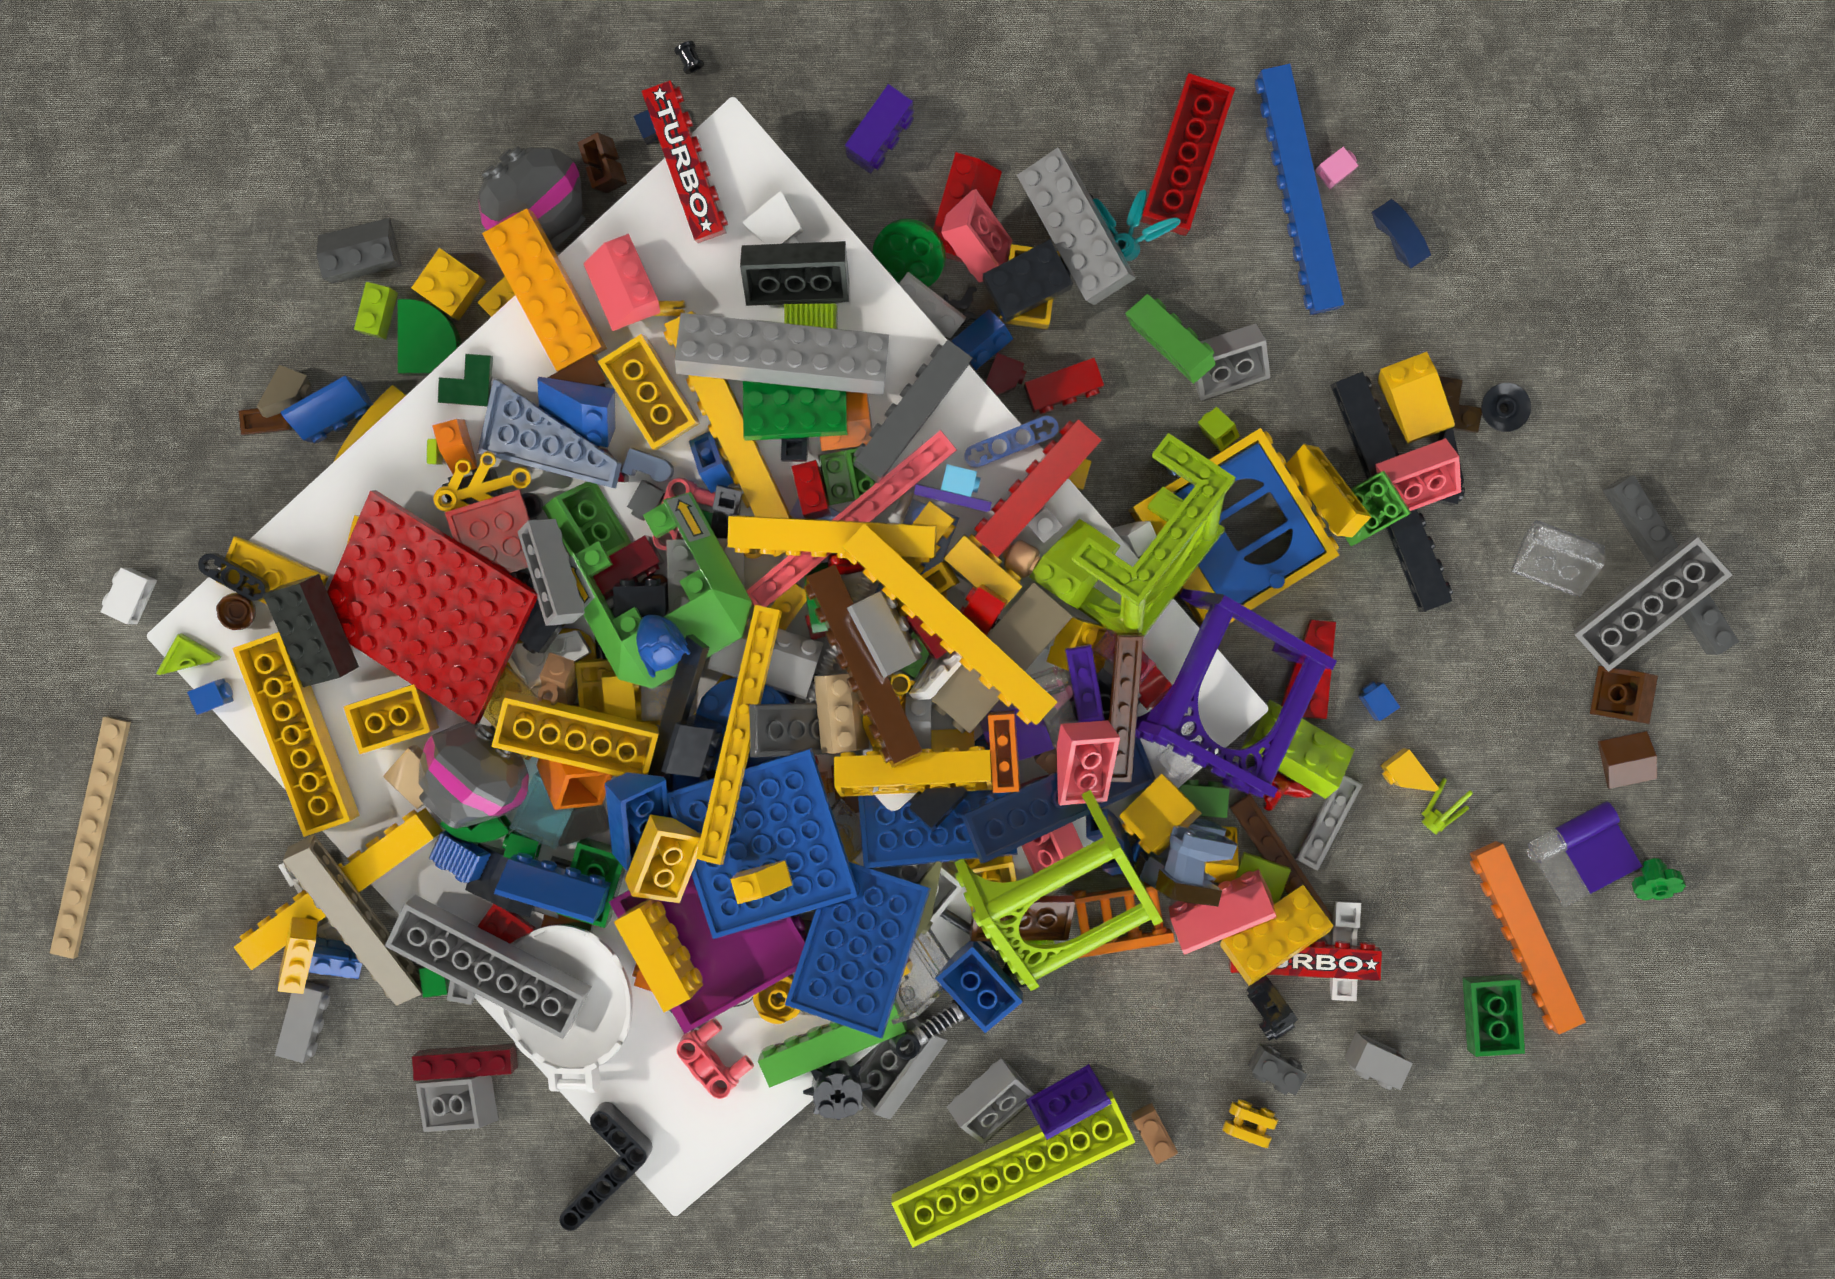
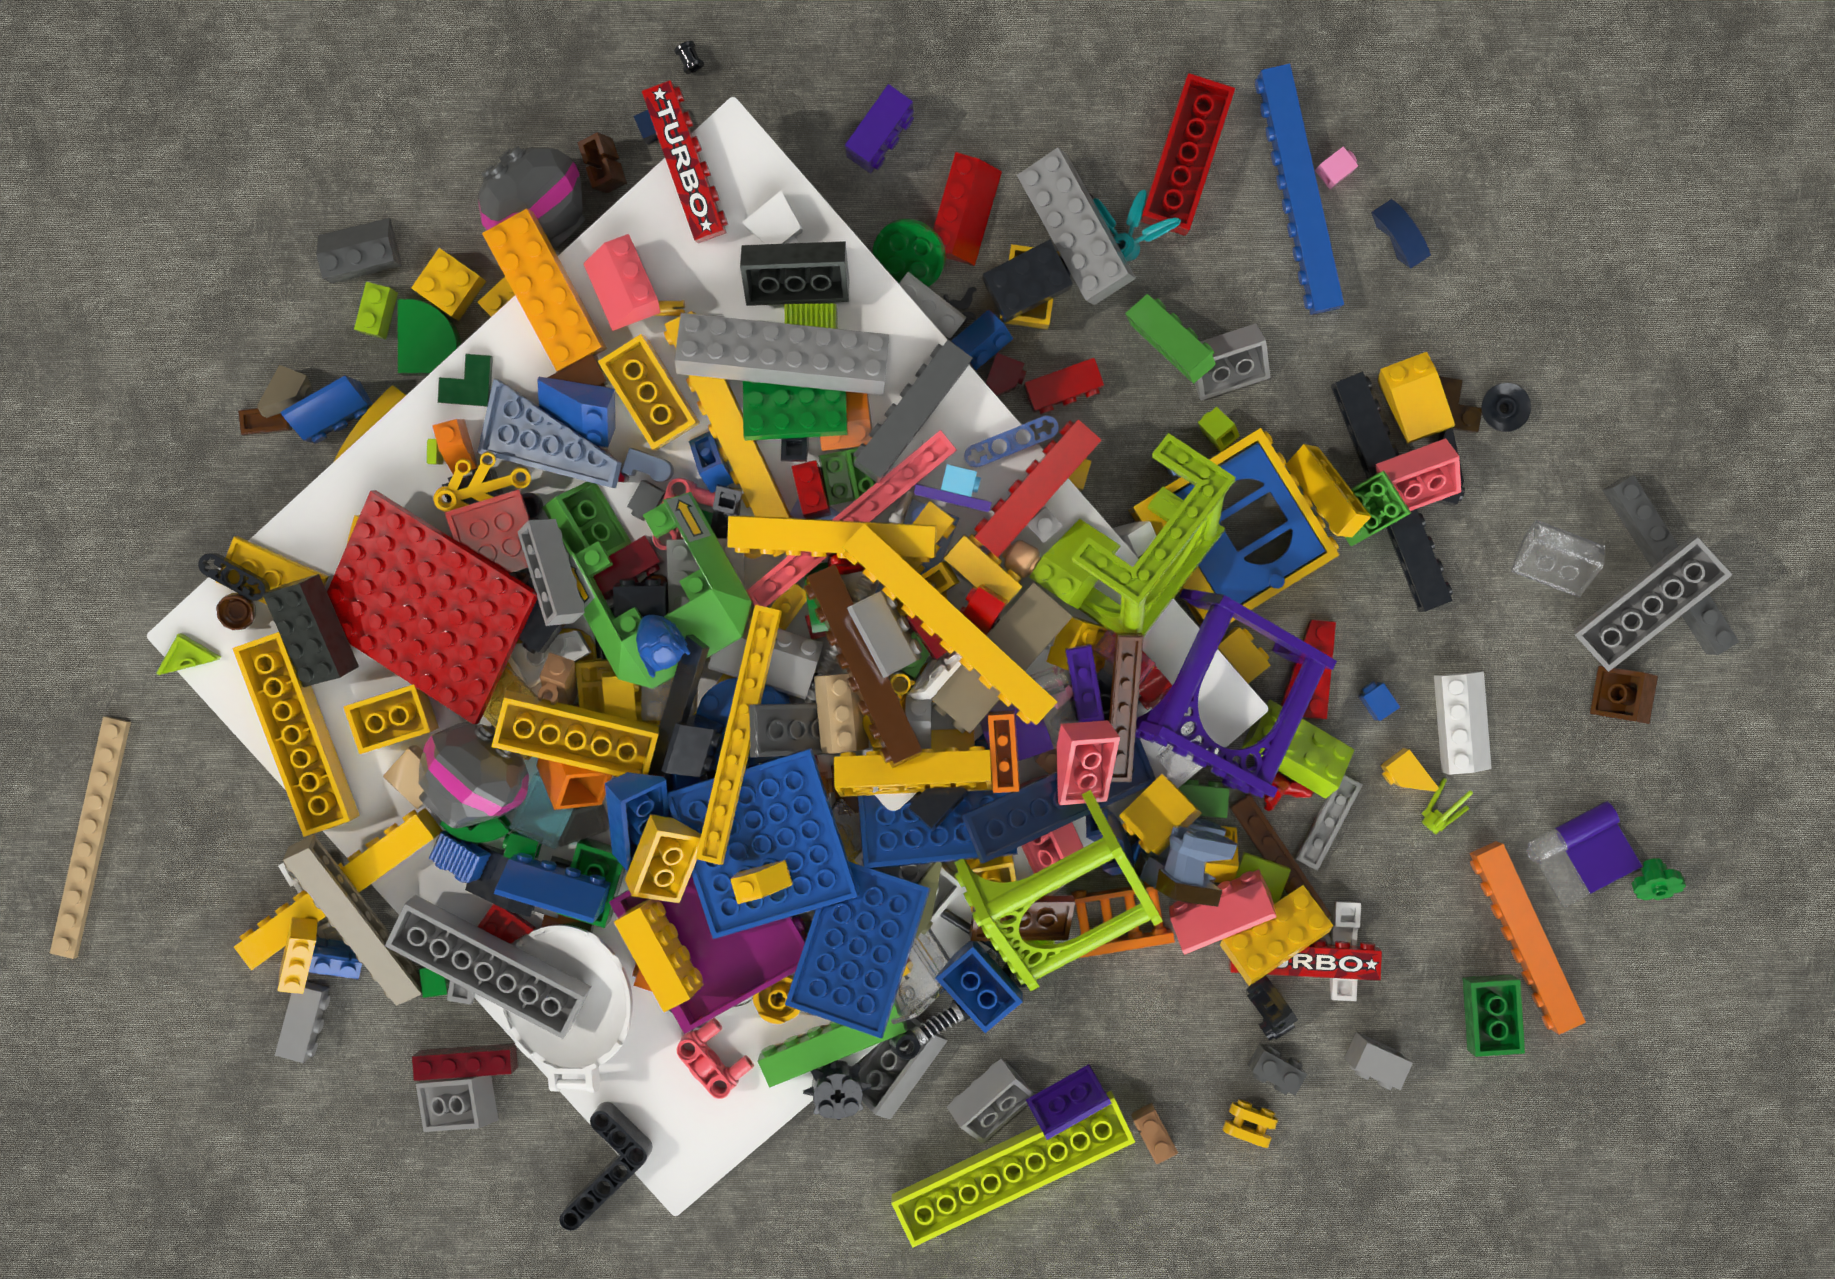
white brick [101,568,157,624] -> none
blue brick [187,678,234,715] -> none
coral slope [941,189,1013,283] -> none
reddish brown slope [1598,731,1657,789] -> none
none -> yellow brick [1218,627,1271,684]
none -> white slope [1434,671,1491,775]

